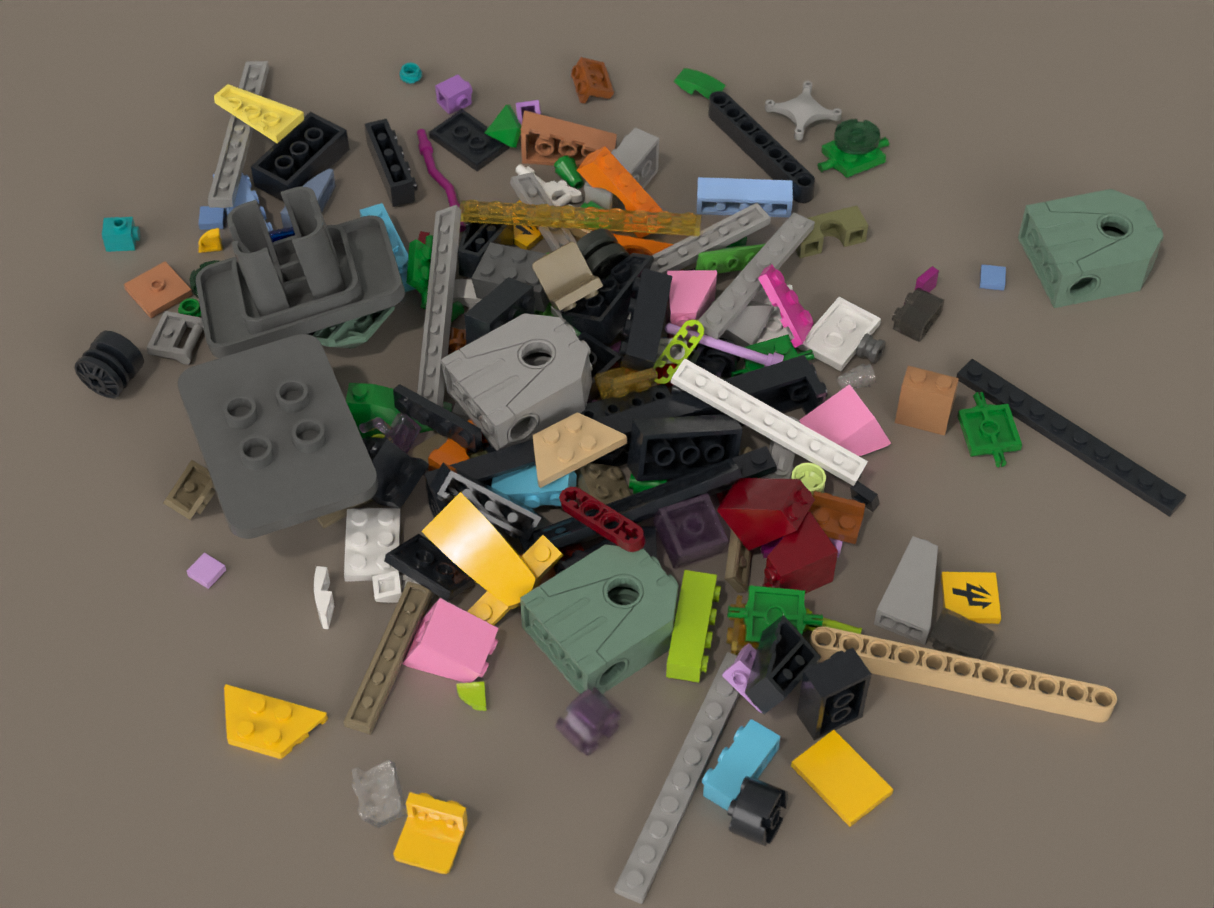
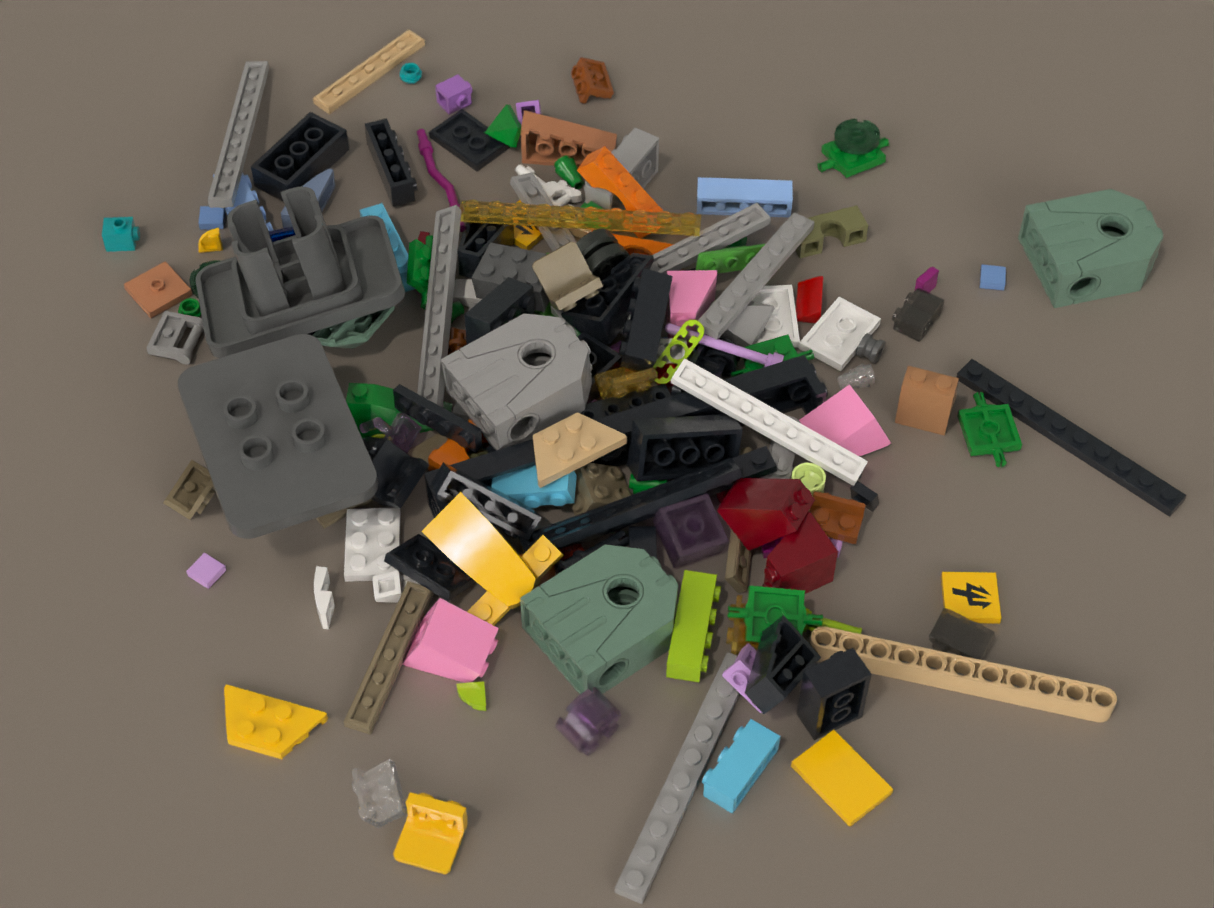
black wheel [74,330,144,399] -> none
light yellow wing [214,84,304,143] -> none
dark red beam [559,487,646,552] -> none
green slope [673,68,726,99] -> none
black beam [708,91,815,203] -> none
black brick [727,776,788,846] -> none
dark pink wing [758,264,814,348] -> none
light grey piece [765,81,842,140] -> none
light grey slope [874,536,938,645] -> none
none -> tan tile [313,30,425,114]
none -> red slope [796,276,823,323]

